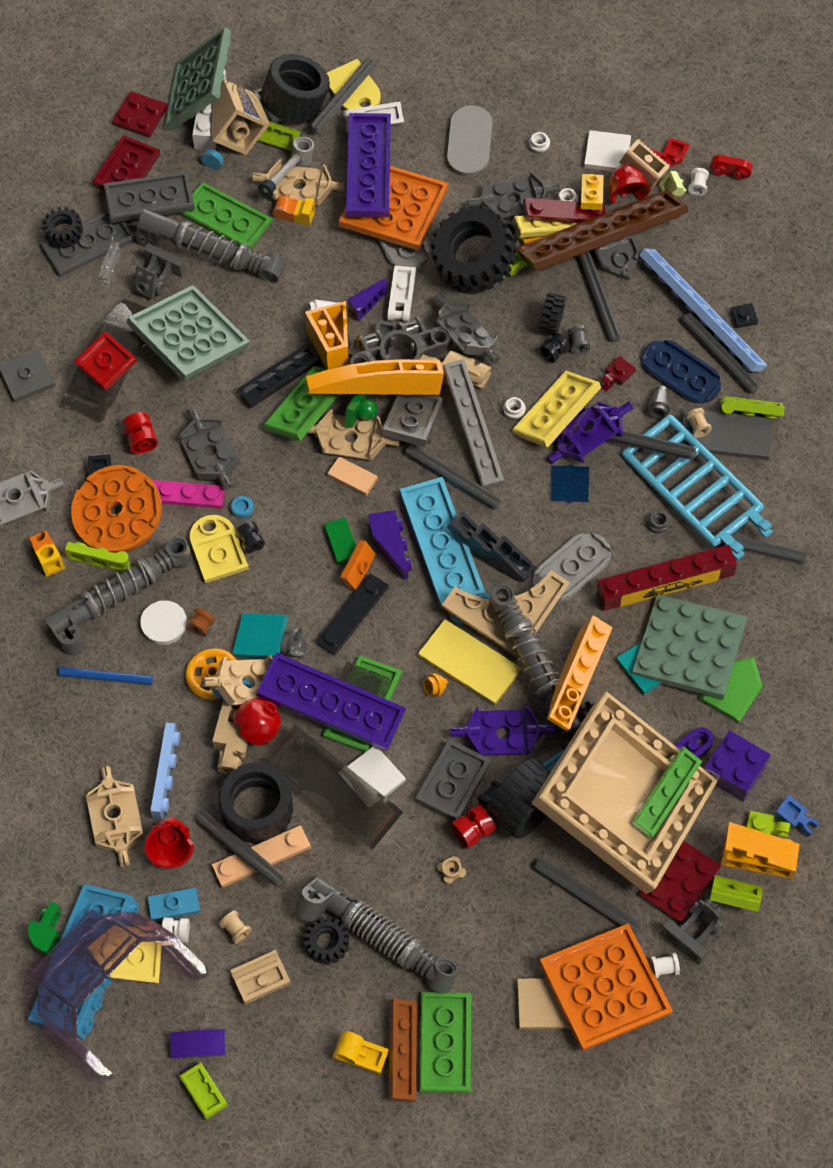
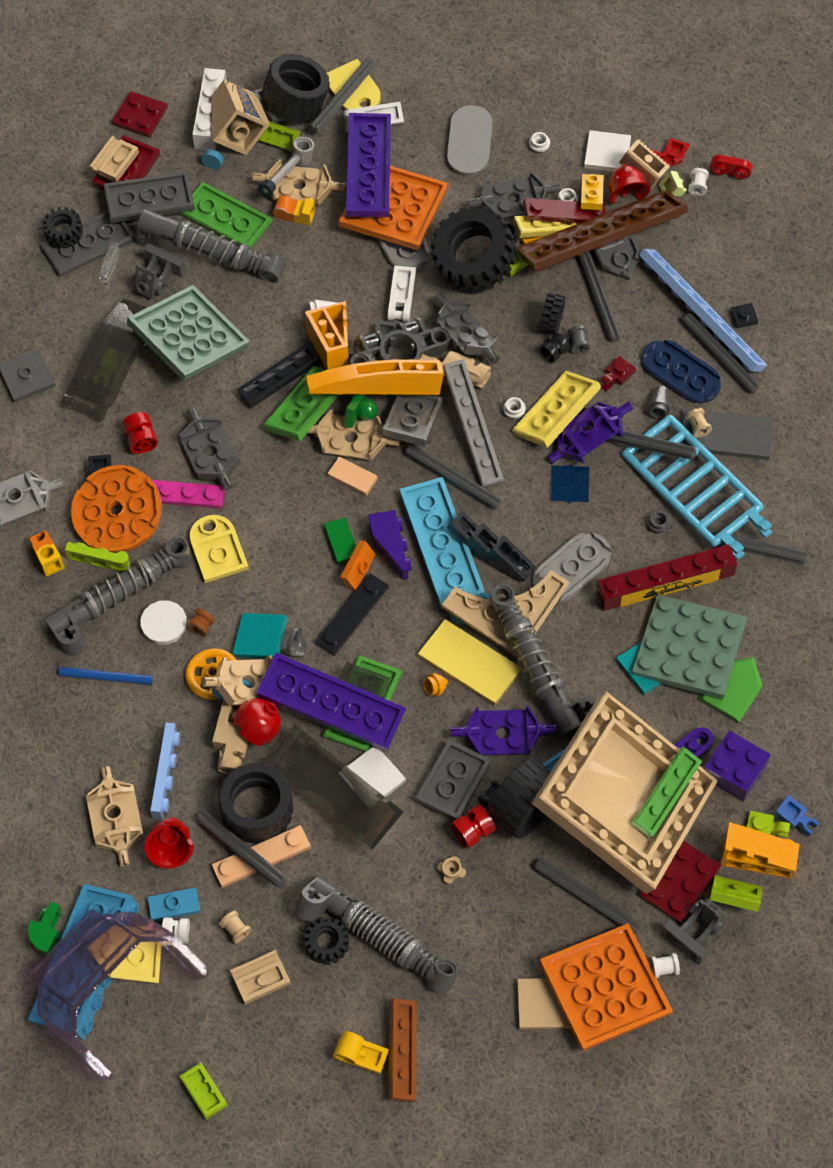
red tile [74,331,137,391] -> none
sand green plate [163,27,231,131] -> none
dark purple slope [170,1029,225,1059] -> none
dark azure tile [231,496,254,519] -> none
black wheel [236,522,265,554] -> none
dark purple slope [348,279,387,321] -> none
bright green tile [420,992,471,1093] -> none
light orange slope [547,615,612,731] -> none
lime plate [720,396,785,419] -> none
none -> tan plate [90,136,139,182]

